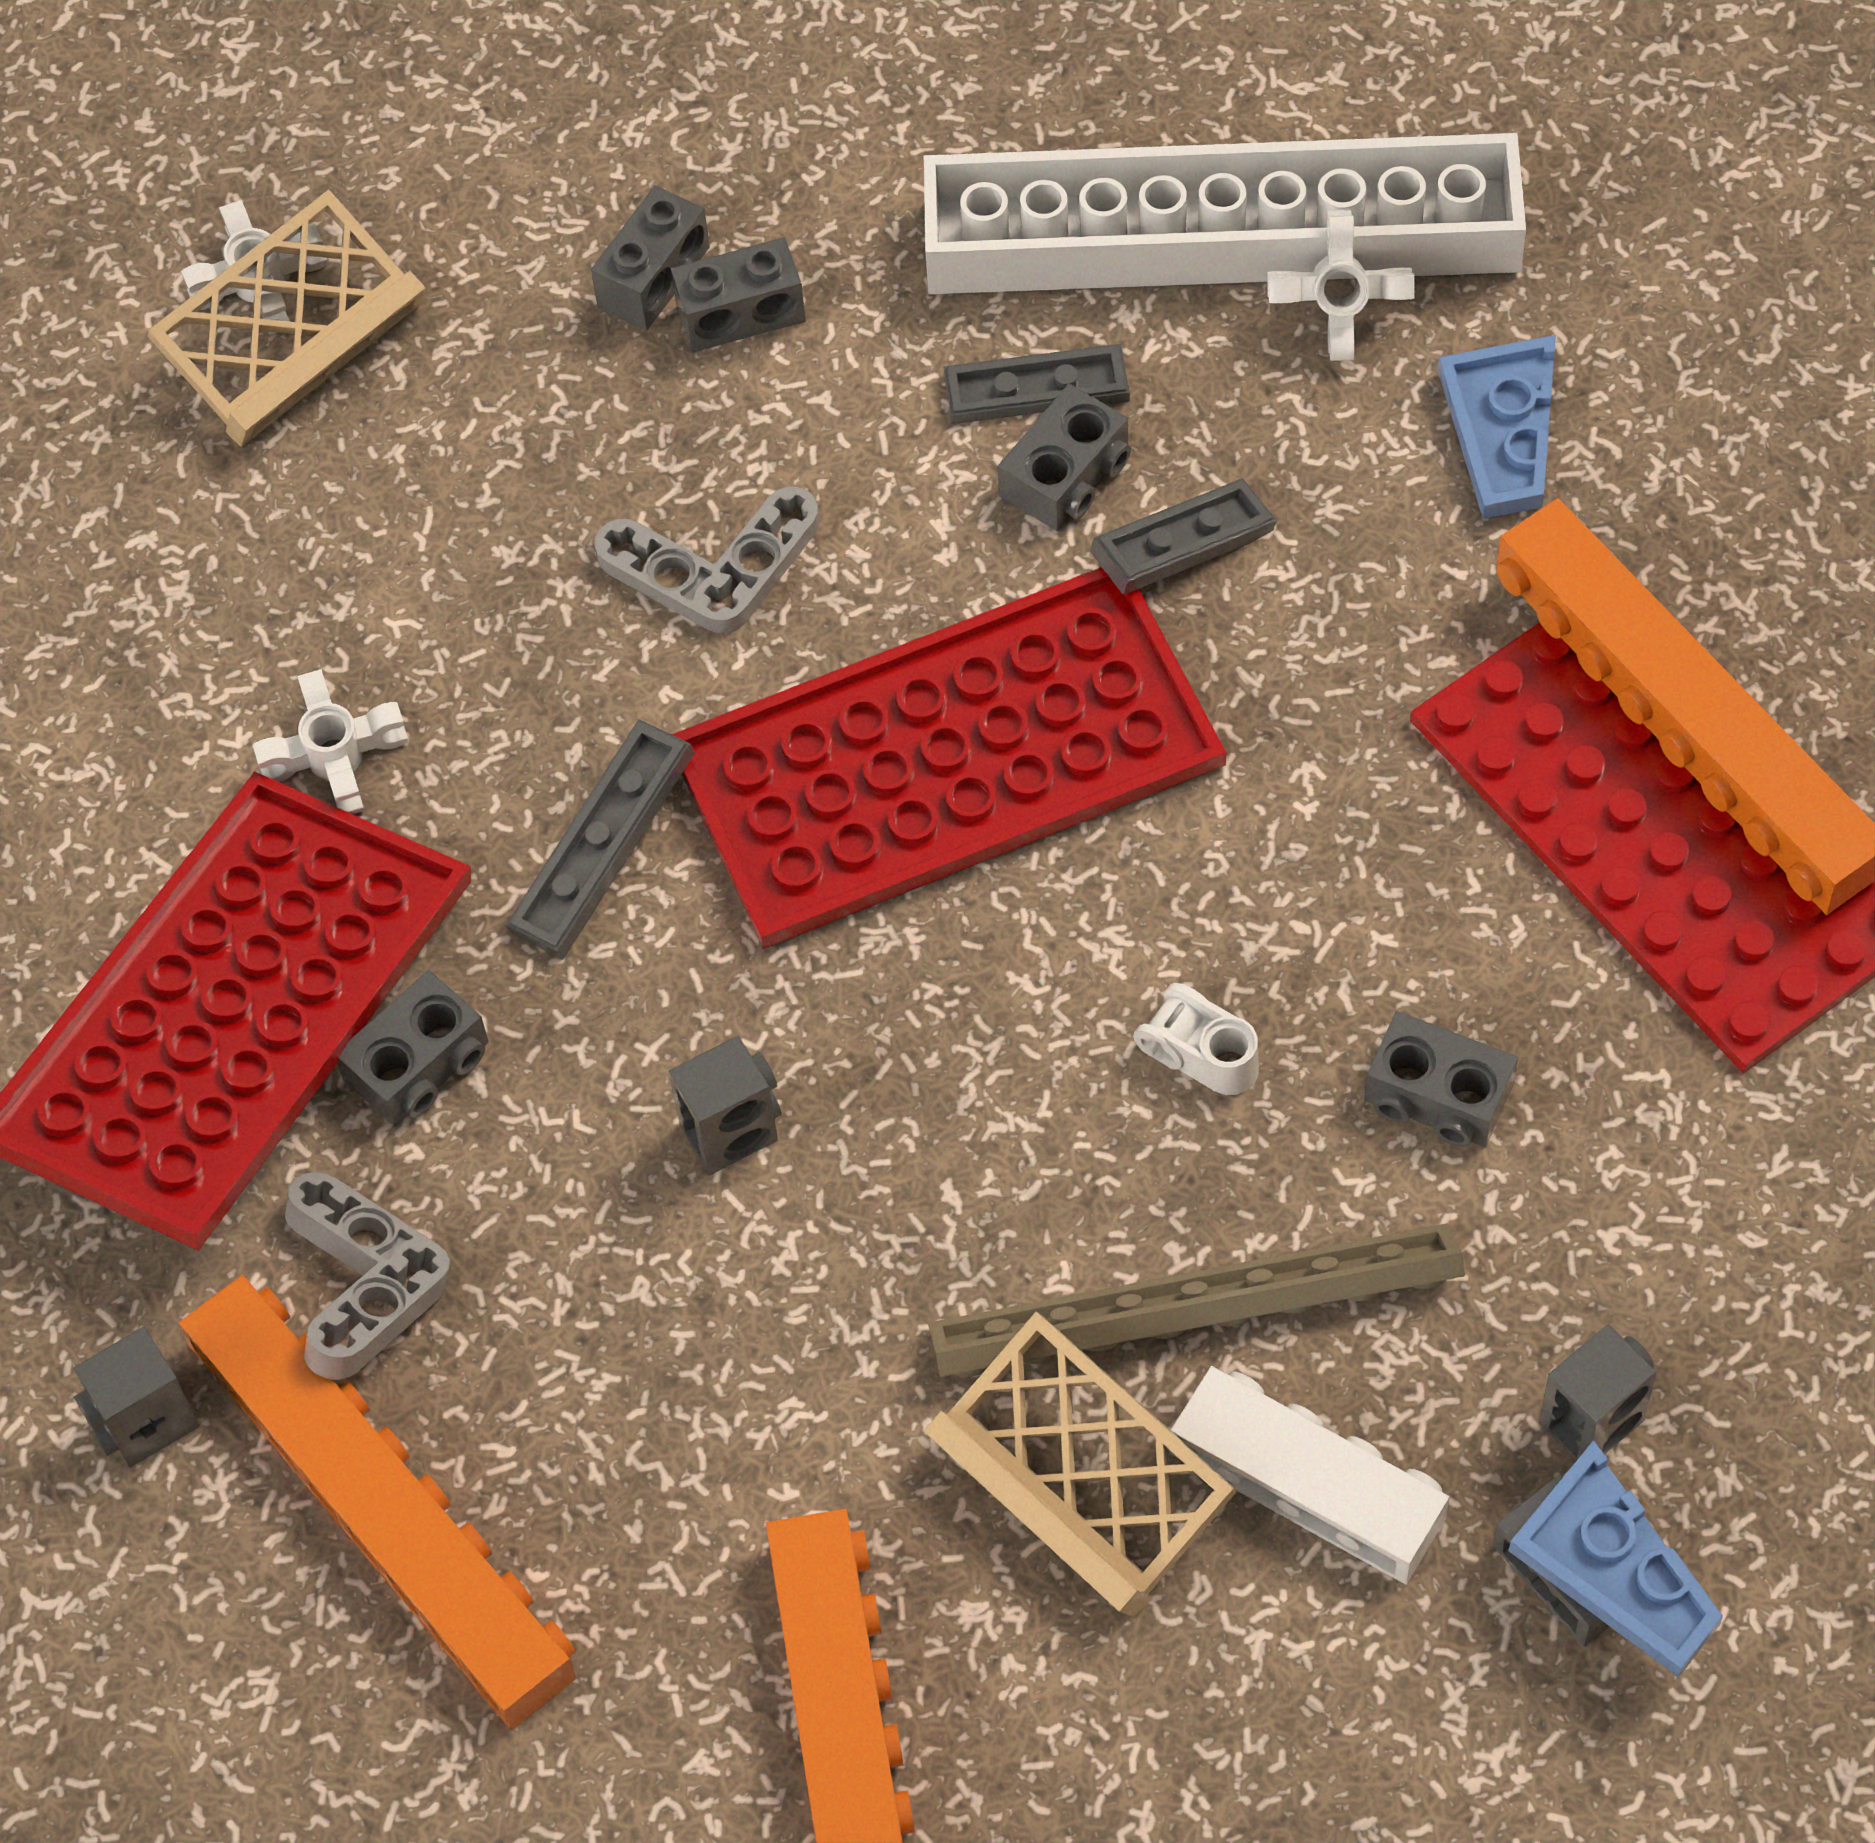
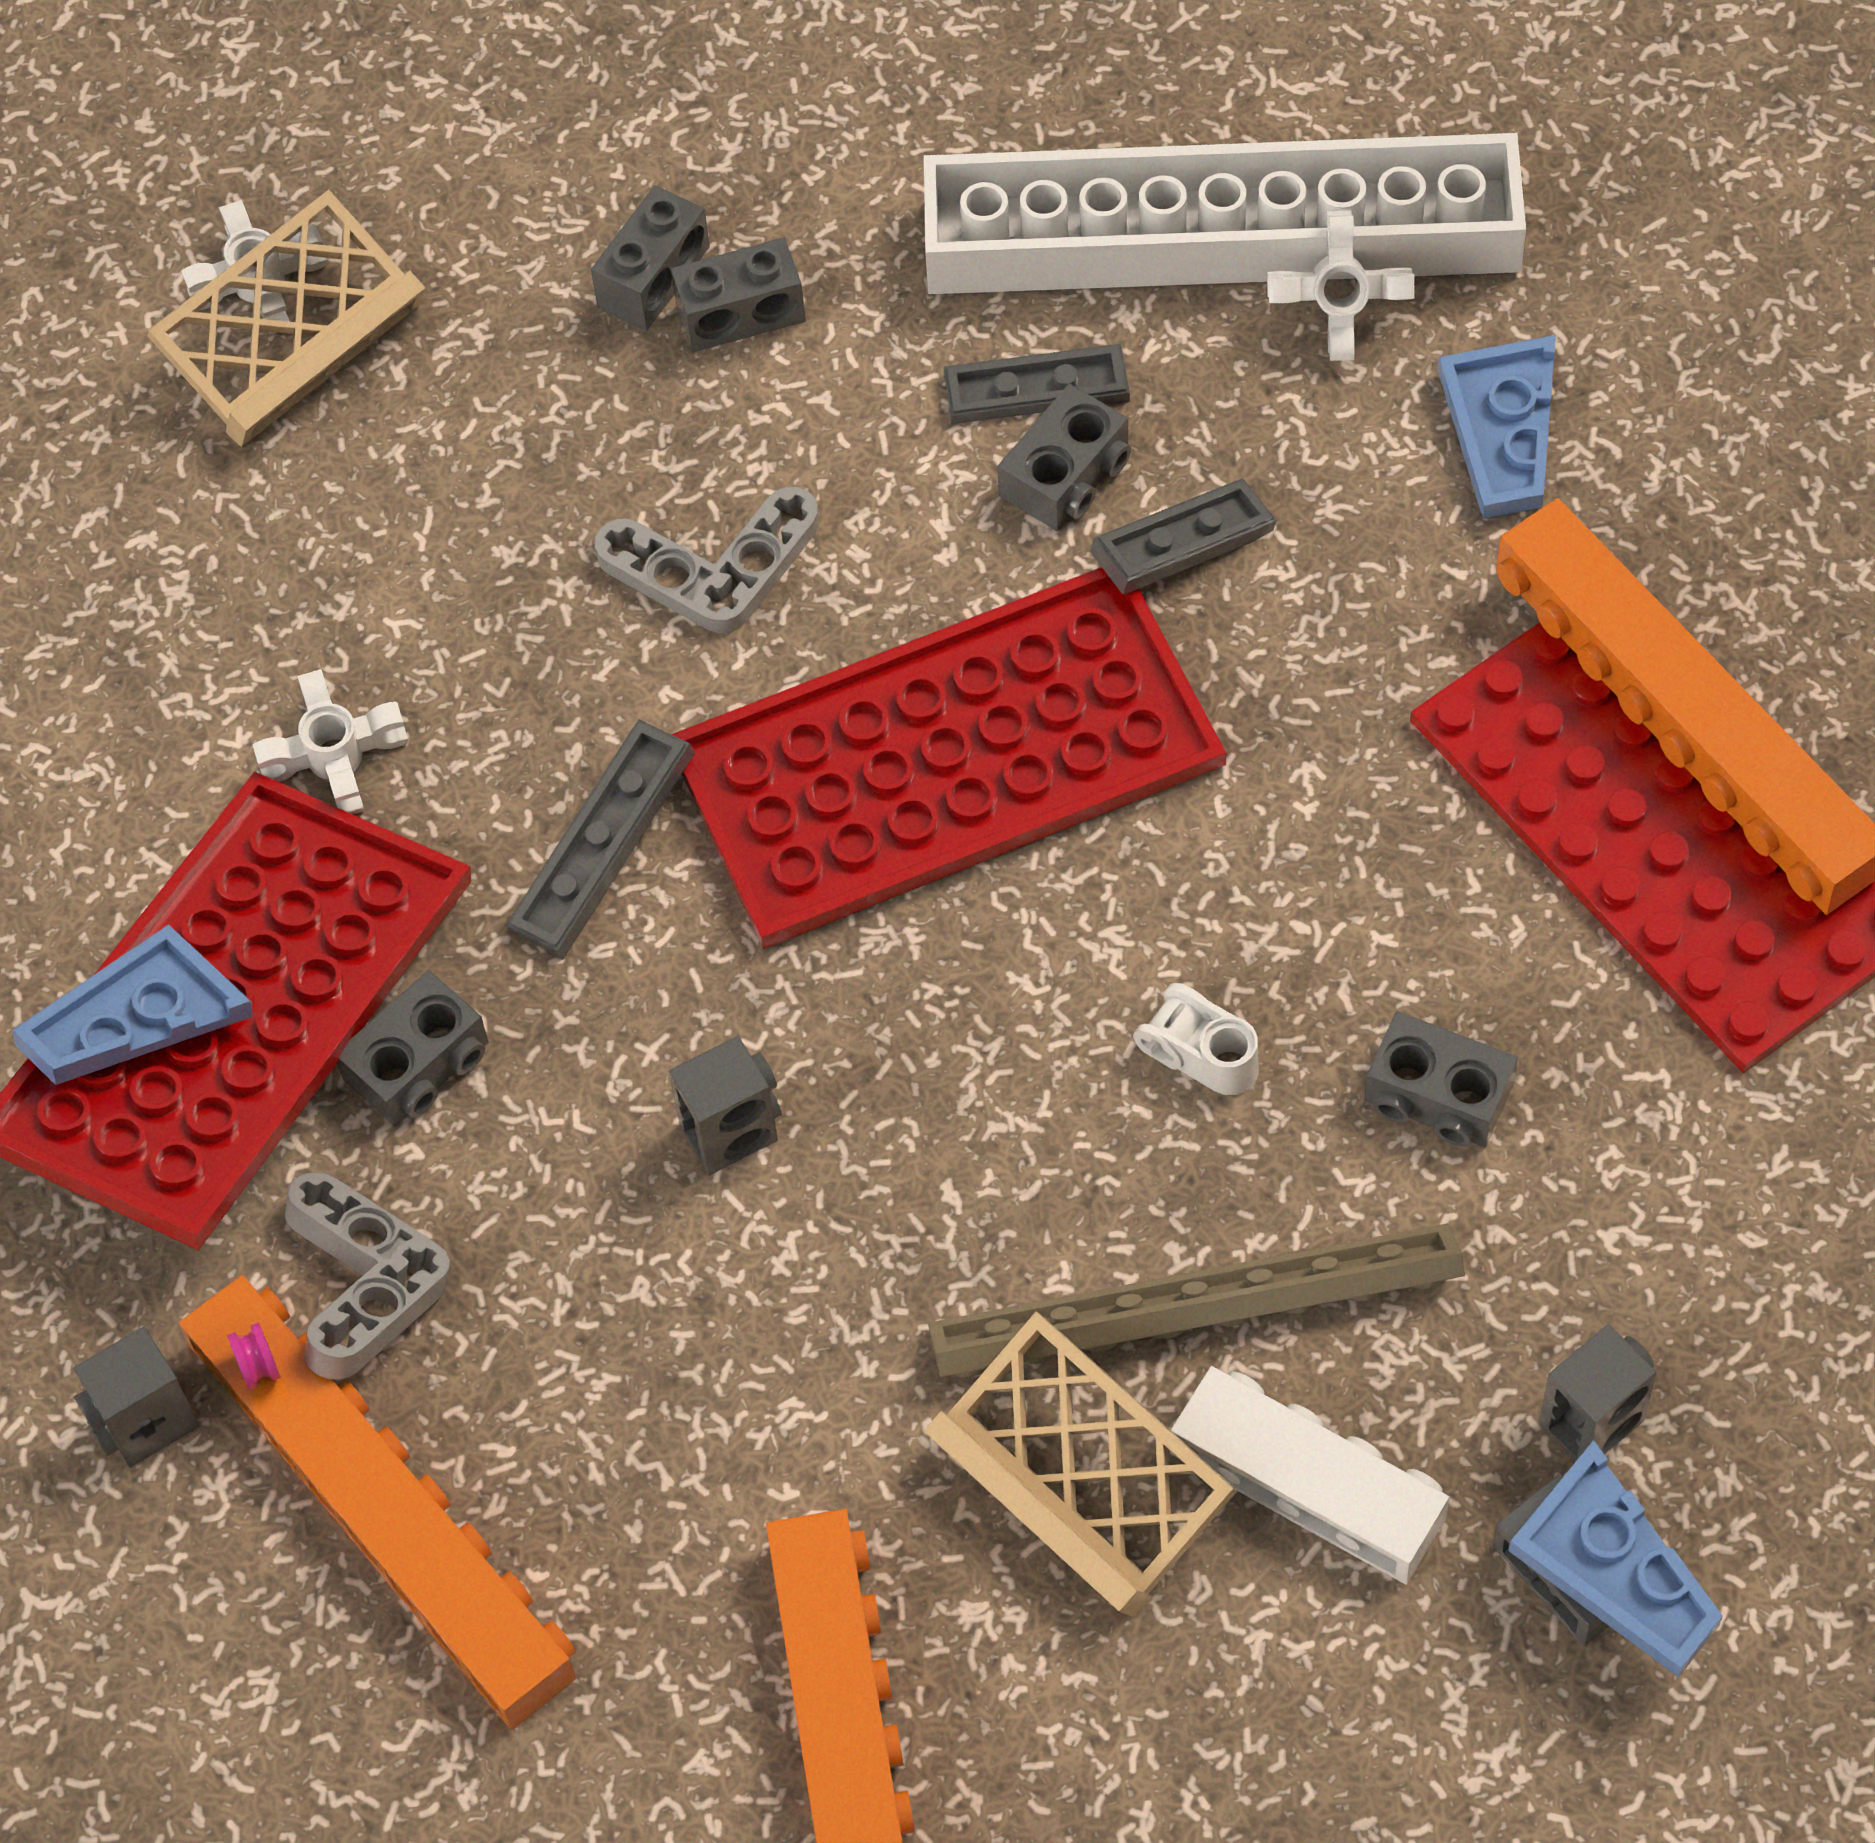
none -> medium blue wing [12,924,253,1085]
none -> dark pink bush [227,1322,281,1391]

